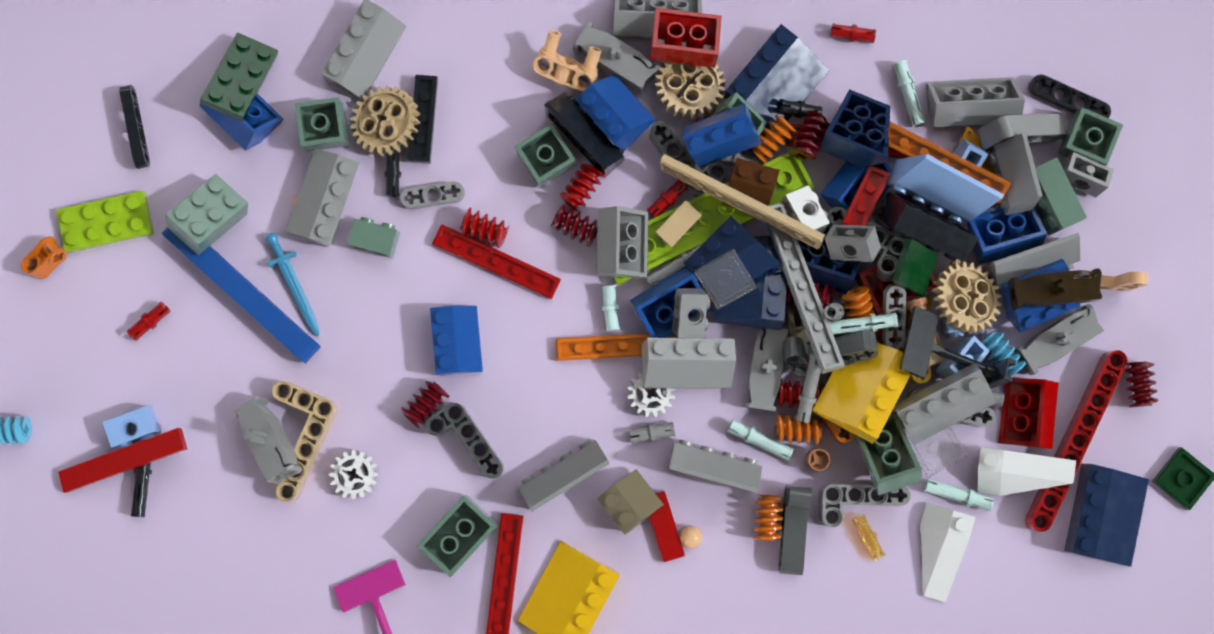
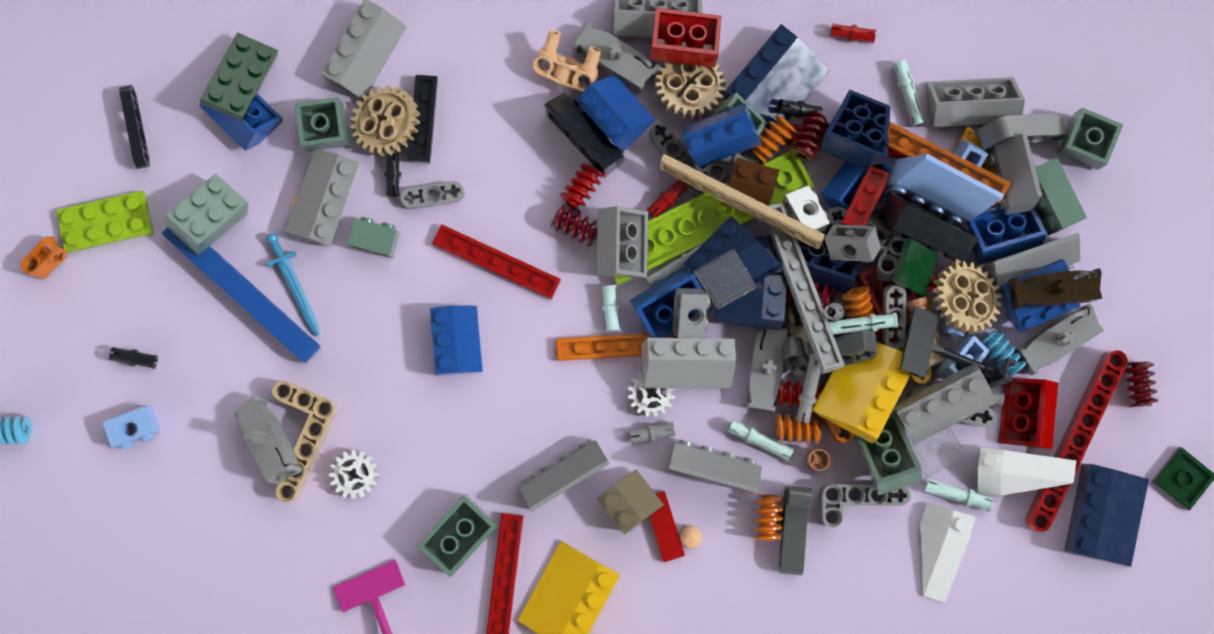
red tile [58,428,188,493] -> none
red pin [127,301,171,341] -> none
black pin [131,463,152,517] -> none
dark red piece [400,380,450,429] -> none
dark grey beam [426,403,504,479] -> none
red piece [460,207,510,248] -> none
sand green brick [515,123,576,188] -> none
tan tile [655,200,702,248] -> none
clear yellow pin [852,514,886,561] -> none
black beam [1028,74,1111,118] -> none
light grey brick [1061,151,1114,198] -> none
light nougat beam [1074,272,1149,291] -> none
none -> black pin [109,347,158,369]

